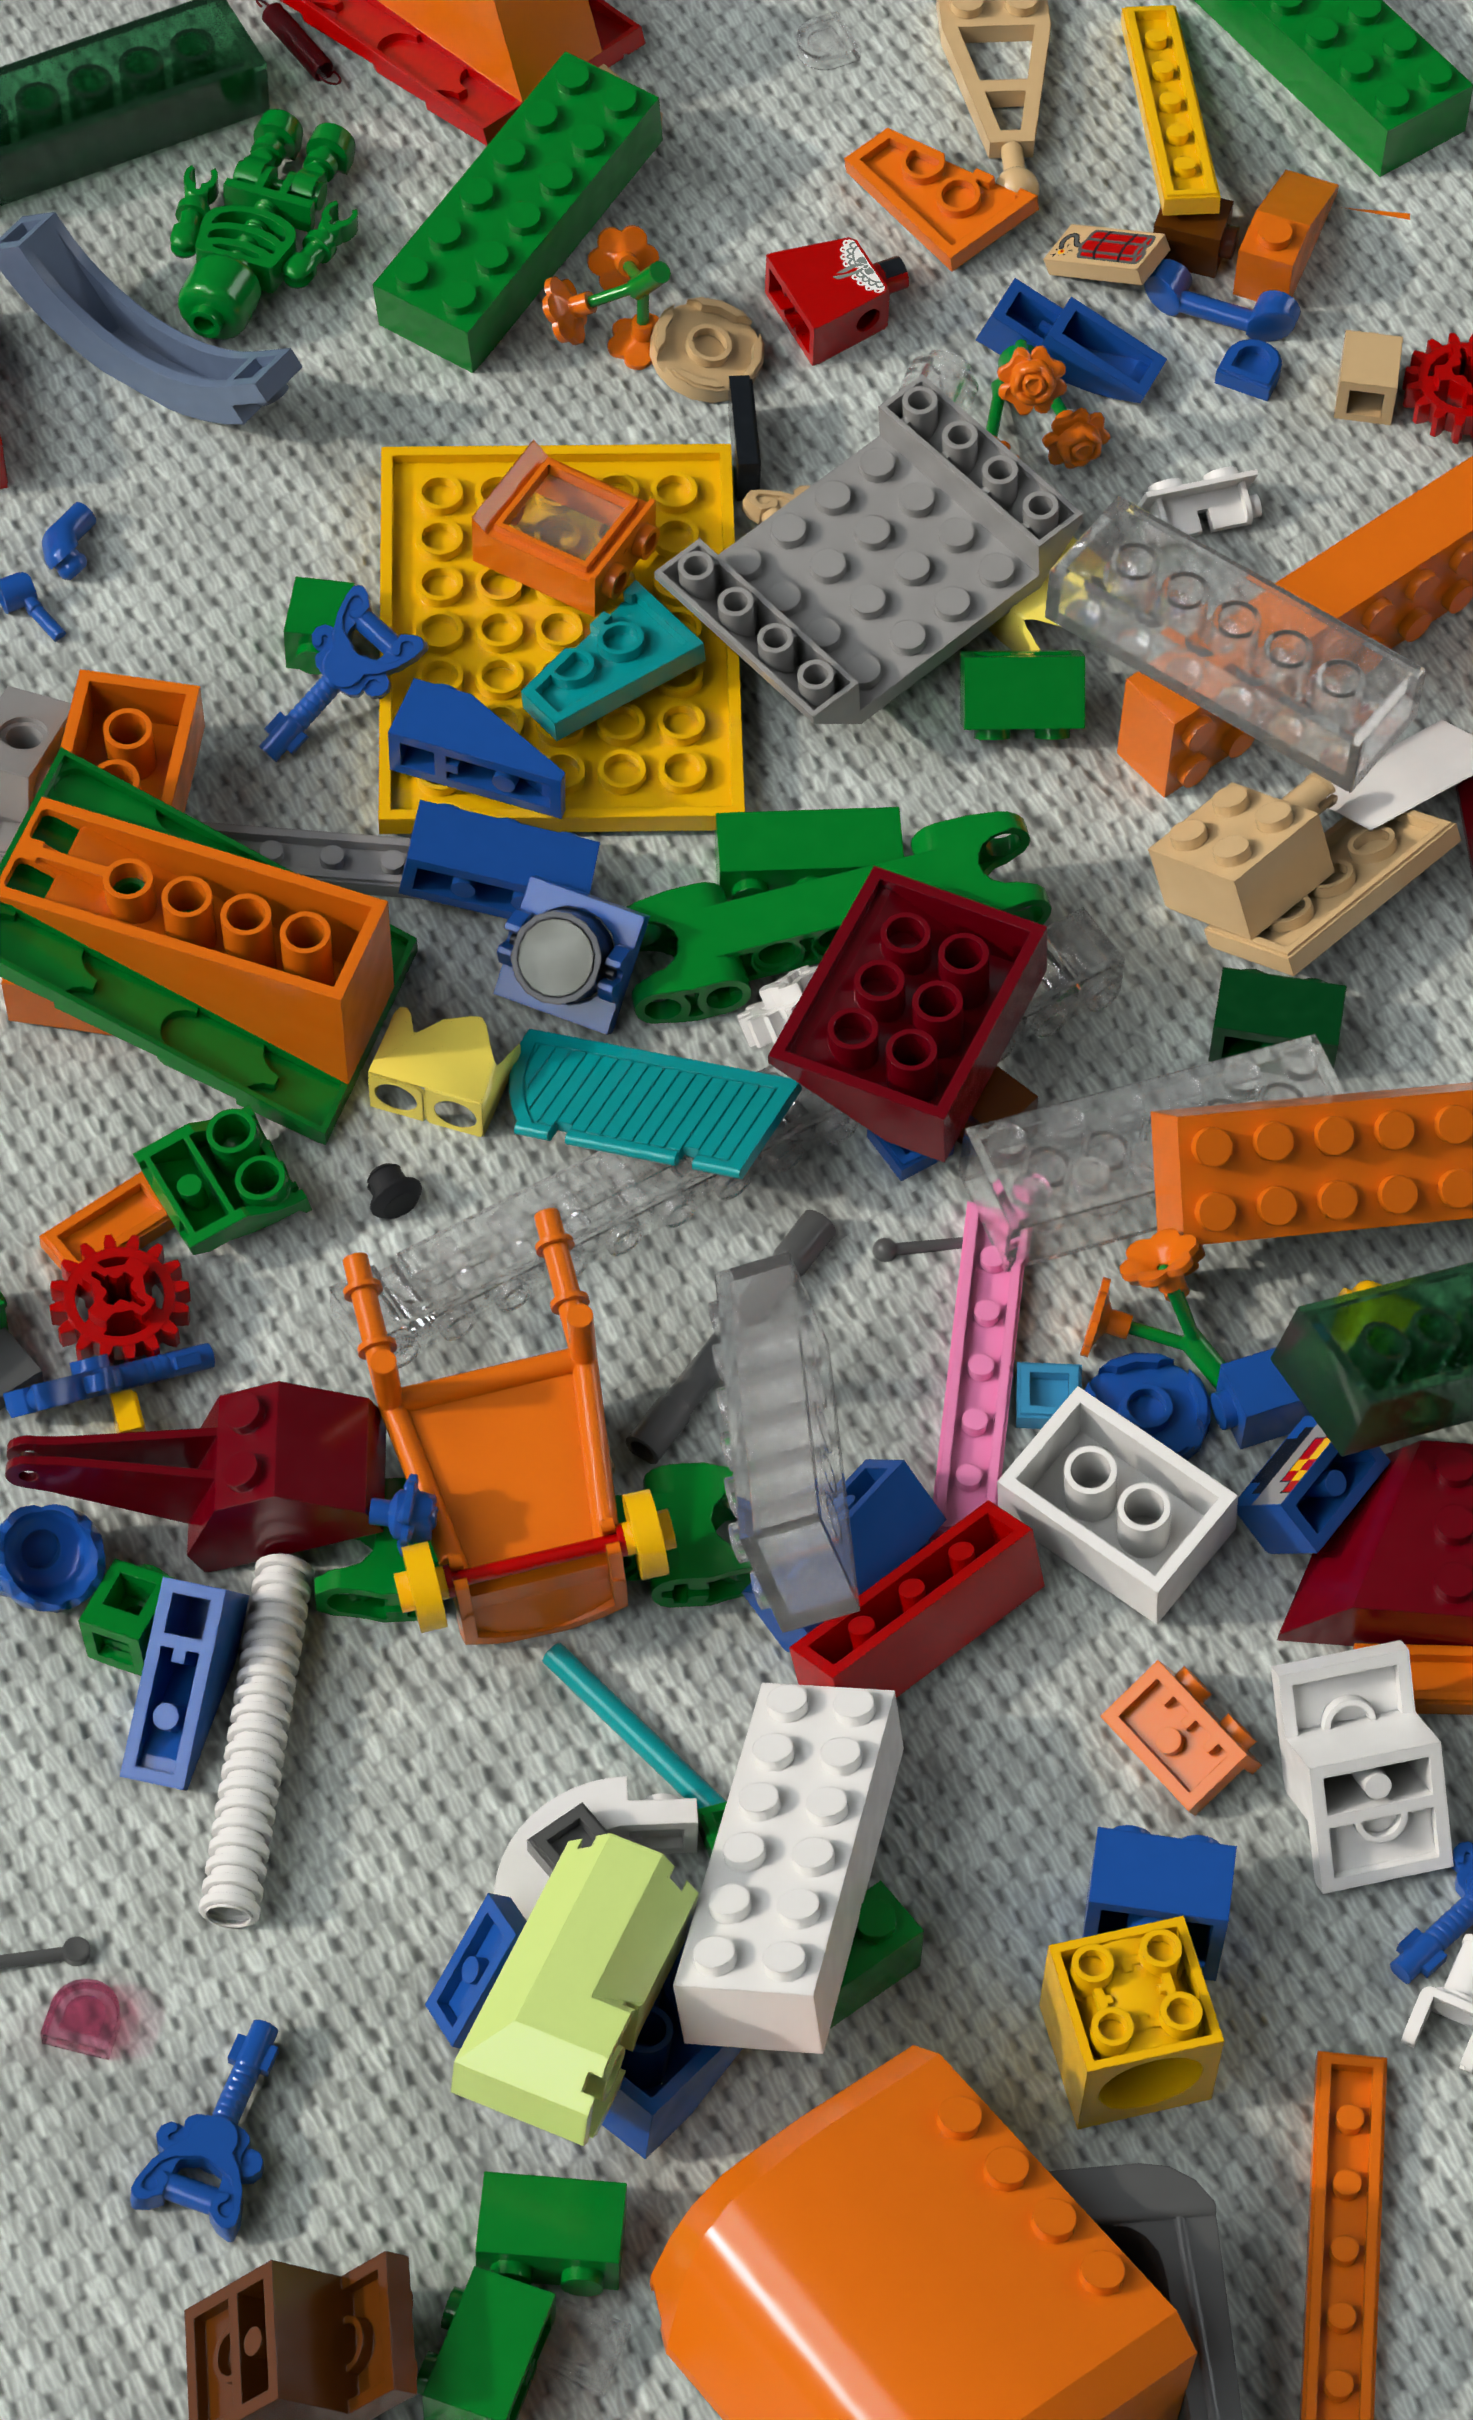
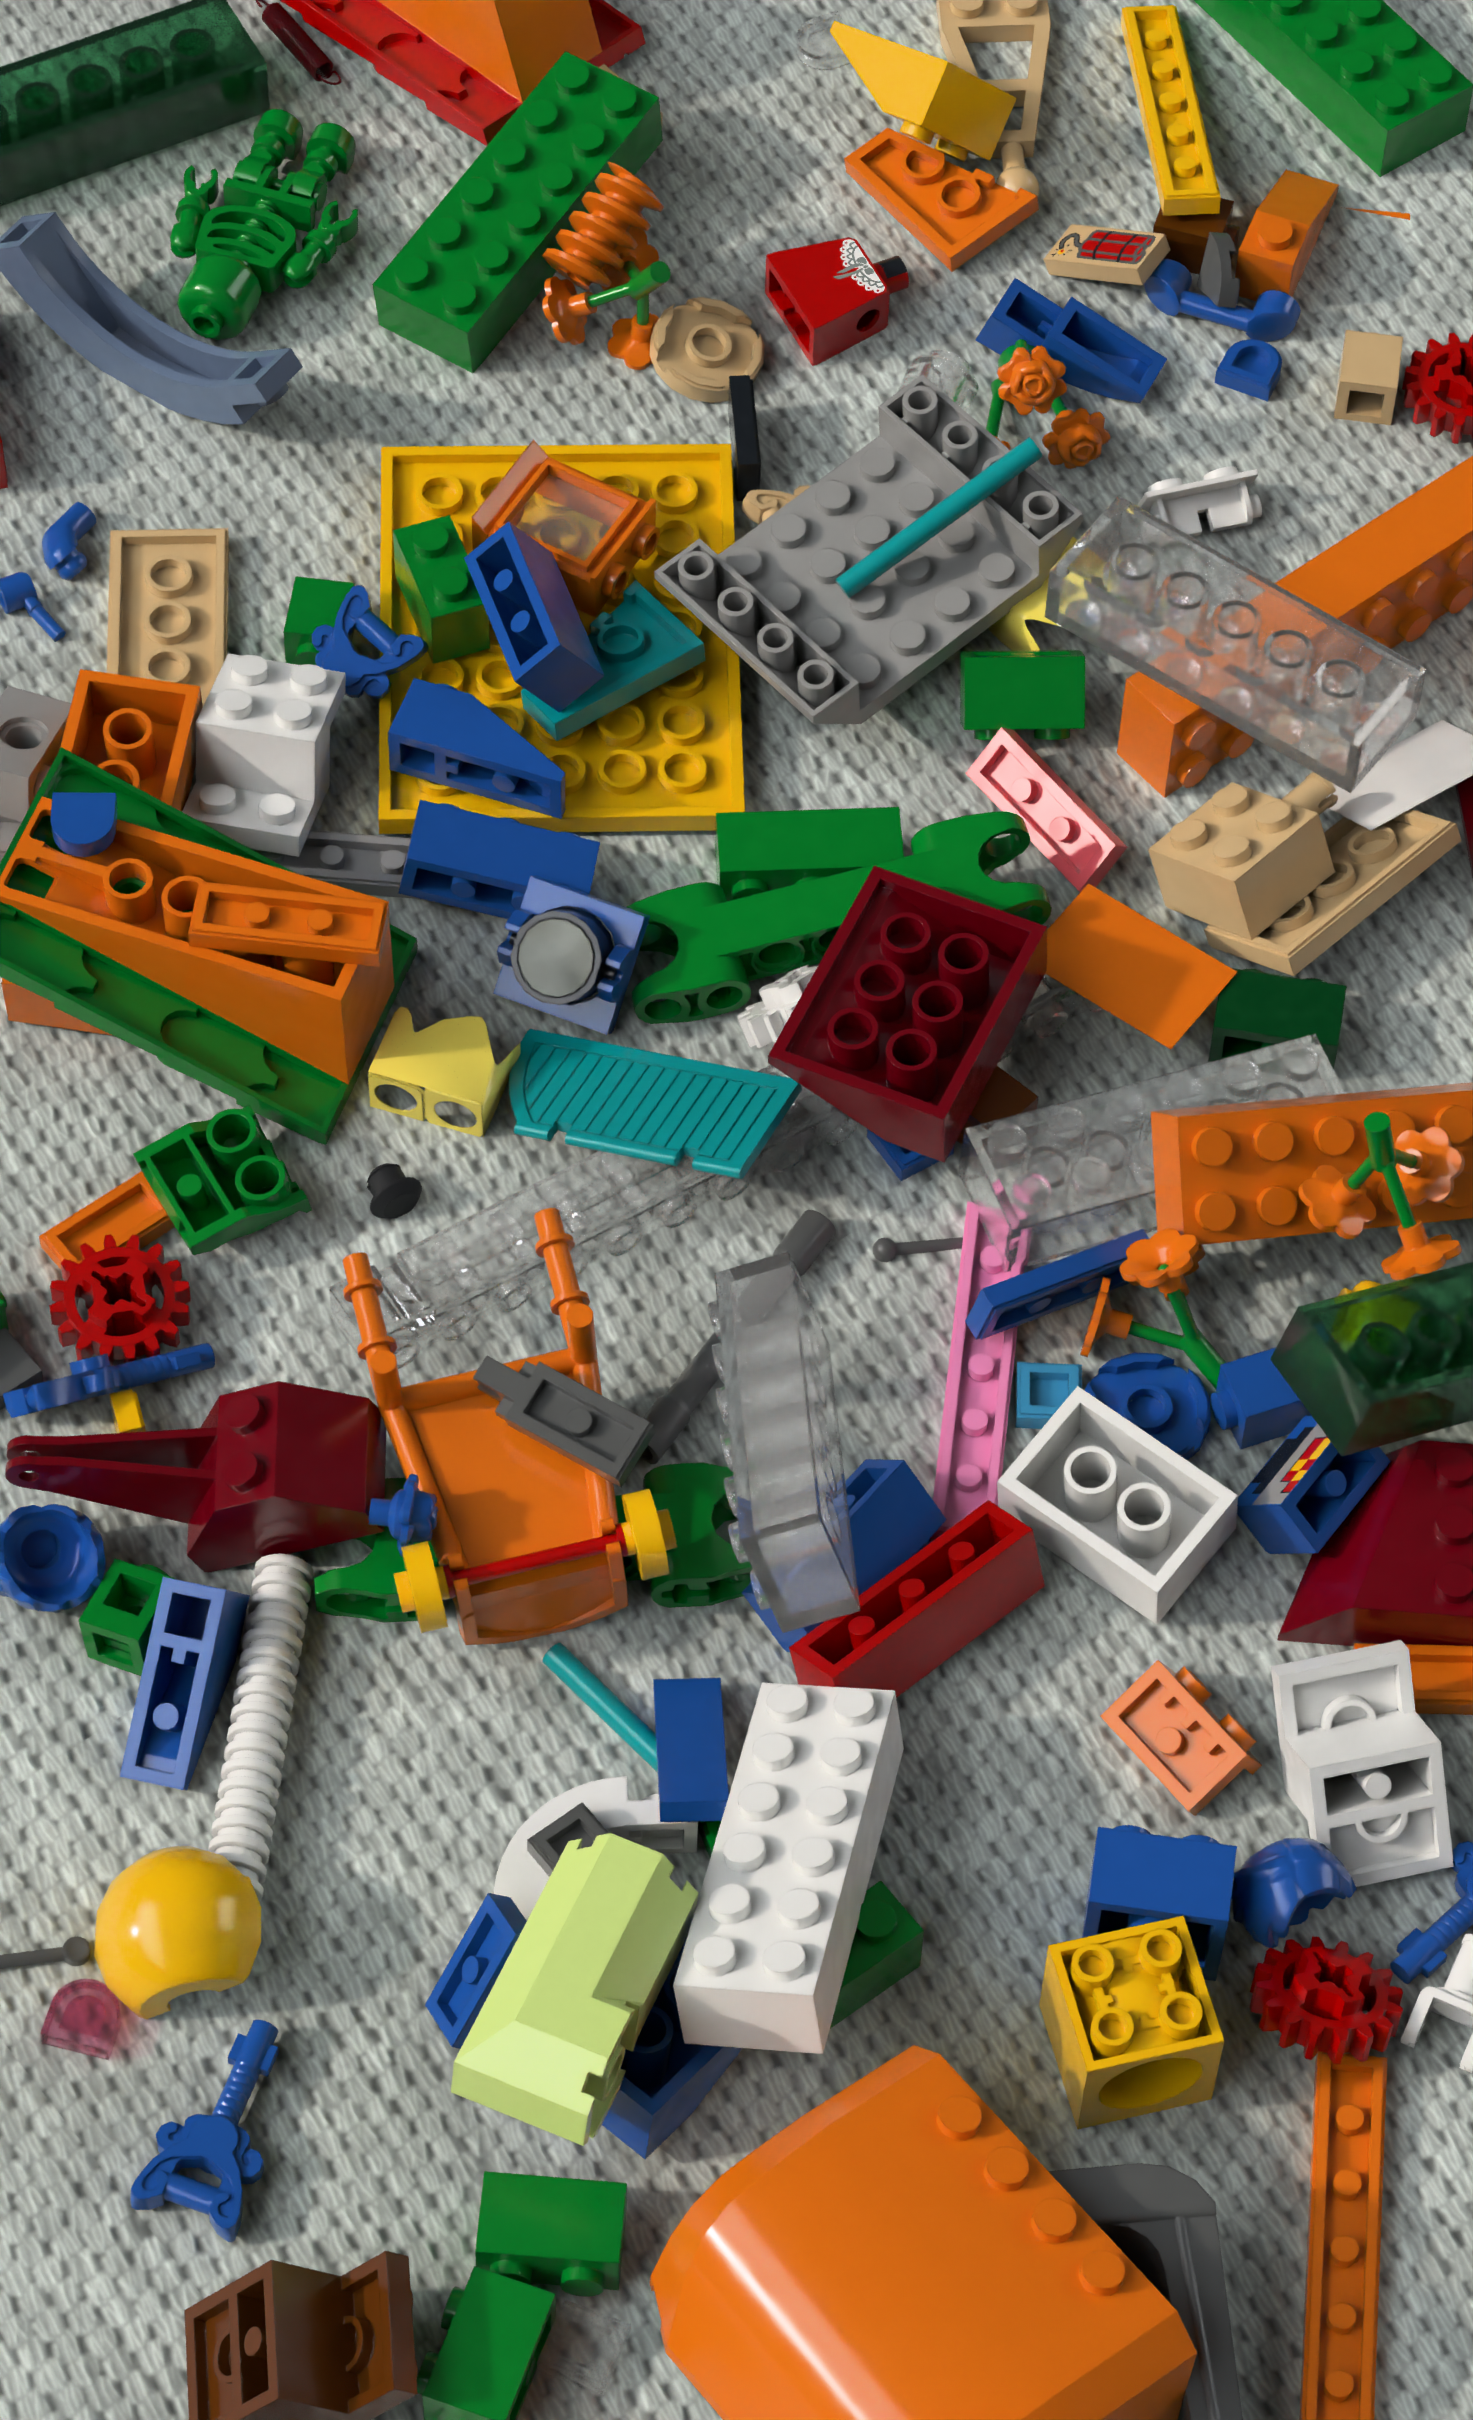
none -> blue tile [51,792,118,857]
none -> yellow cylinder [94,1846,261,2019]
none -> tan tile [107,528,229,706]
none -> white bracket [182,653,346,857]
none -> orange tile [188,881,390,967]
none -> green brick [393,515,490,664]
none -> blue brick [464,521,605,712]
none -> dark grey hinge [473,1356,656,1488]
none -> orange piece [542,162,664,291]
none -> blue tile [653,1678,729,1822]
none -> yellow slope [830,21,1017,162]
none -> teal bar [835,437,1043,599]
none -> plate [965,727,1128,892]
none -> blue tile [965,1229,1149,1340]
none -> orange sticker [1045,883,1237,1050]
none -> dark grey tile [1197,232,1240,308]
none -> blue hair [1231,1838,1357,1948]
none -> red gear [1249,1936,1403,2065]
none -> orange plant [1298,1112,1465,1280]

